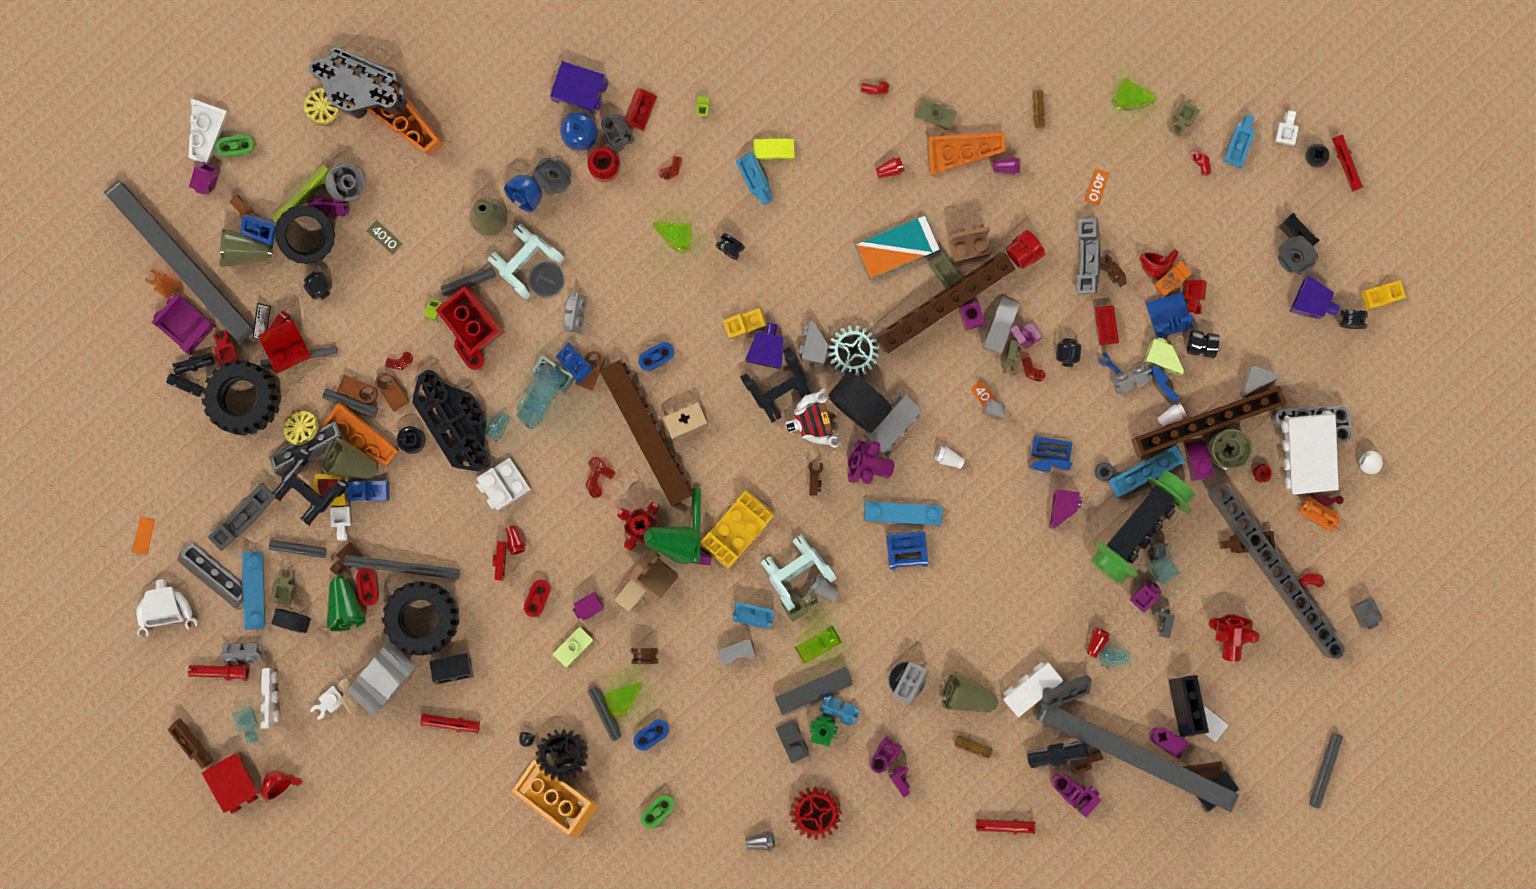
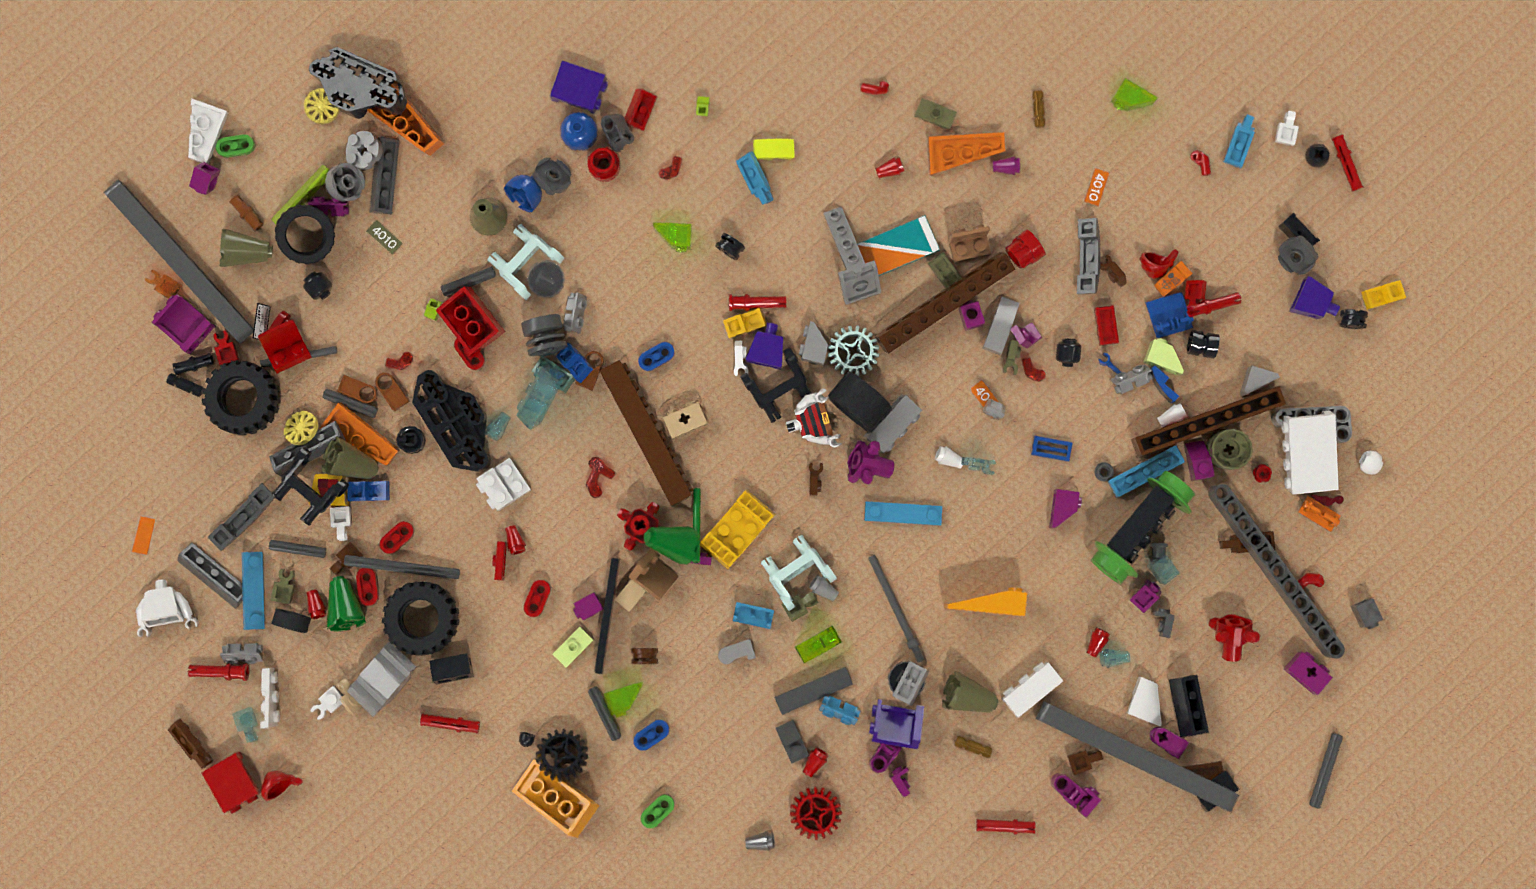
blue slope [240,215,276,245] -> none
green brick [809,714,838,747] -> none
blue plate [886,532,928,570] -> none
black piece [1027,740,1088,768] -> none
blue slope [1029,459,1072,473] -> none
dark grey plate [1041,675,1092,710] -> none
olive plate [1169,100,1200,137] -> none
white sticker [1204,706,1229,743] -> none
none -> red cone [306,589,327,620]
none -> light grey plate [346,131,383,170]
none -> dark grey slope [369,136,399,215]
none -> red plate [380,521,414,554]
none -> dark grey wheel [521,314,568,356]
none -> black tile [594,558,620,674]
none -> red pin [729,294,786,311]
none -> white plate [734,341,748,376]
none -> red cone [803,747,828,778]
none -> light grey bracket [824,207,881,305]
none -> dark grey bar [868,555,925,663]
none -> panel [869,699,924,750]
none -> light orange slope [944,587,1027,616]
none -> clear light blue plate [961,457,996,475]
none -> white slope [1127,677,1162,727]
none -> red pin [1187,292,1242,317]
none -> magenta brick [1284,652,1333,695]

